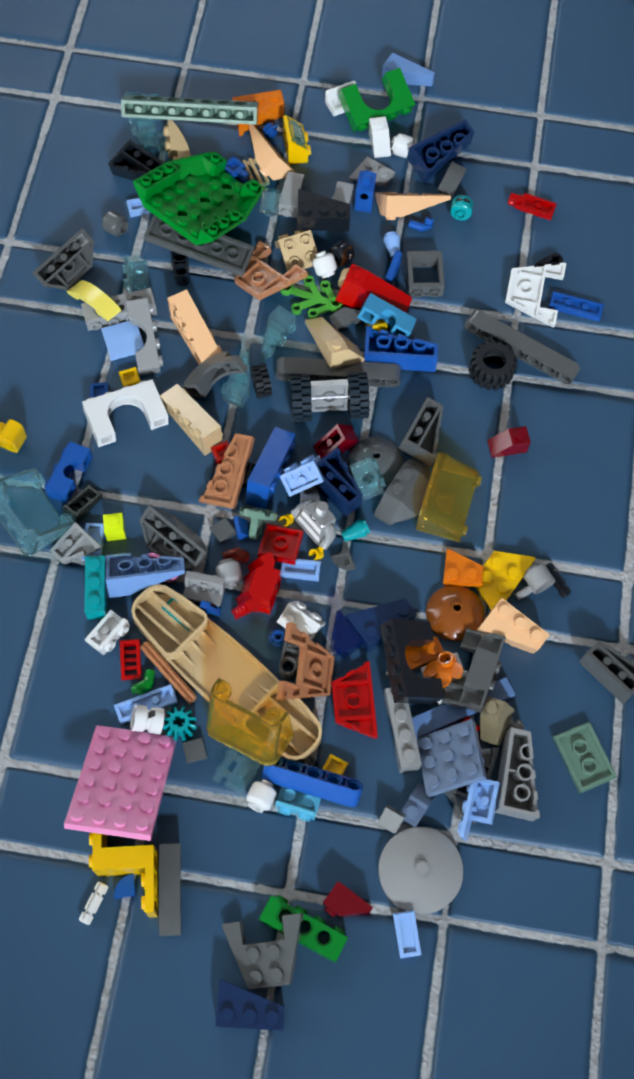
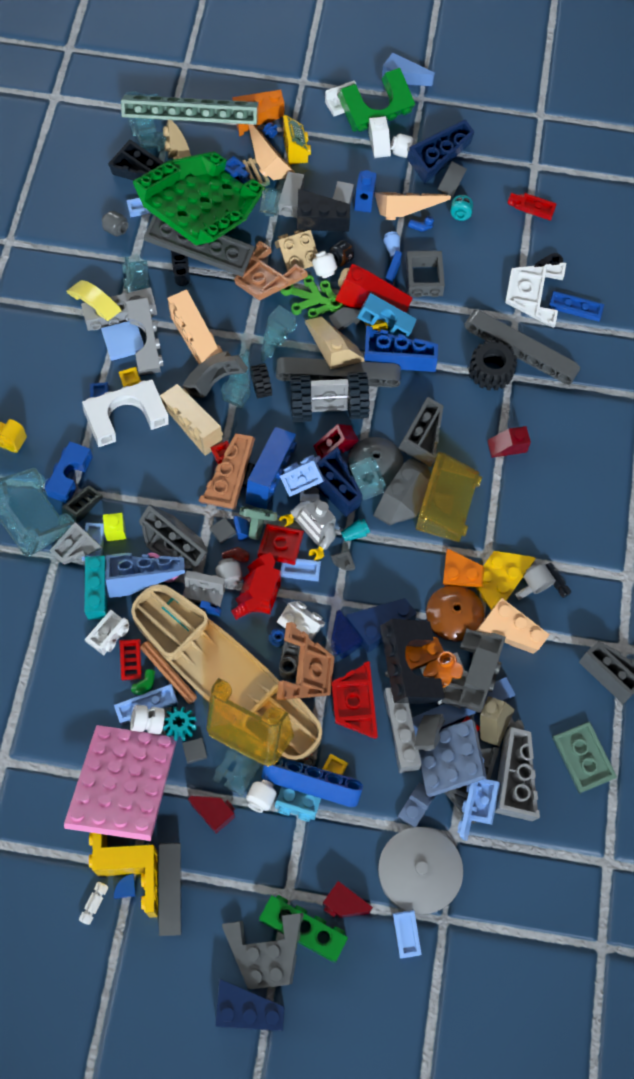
dark grey wedge [32,228,94,290] -> none
light grey wing [349,156,395,187] -> none
tile [377,804,406,834] -> none
none -> dark red slope [188,796,235,834]
none -> dark grey slope [414,714,445,751]

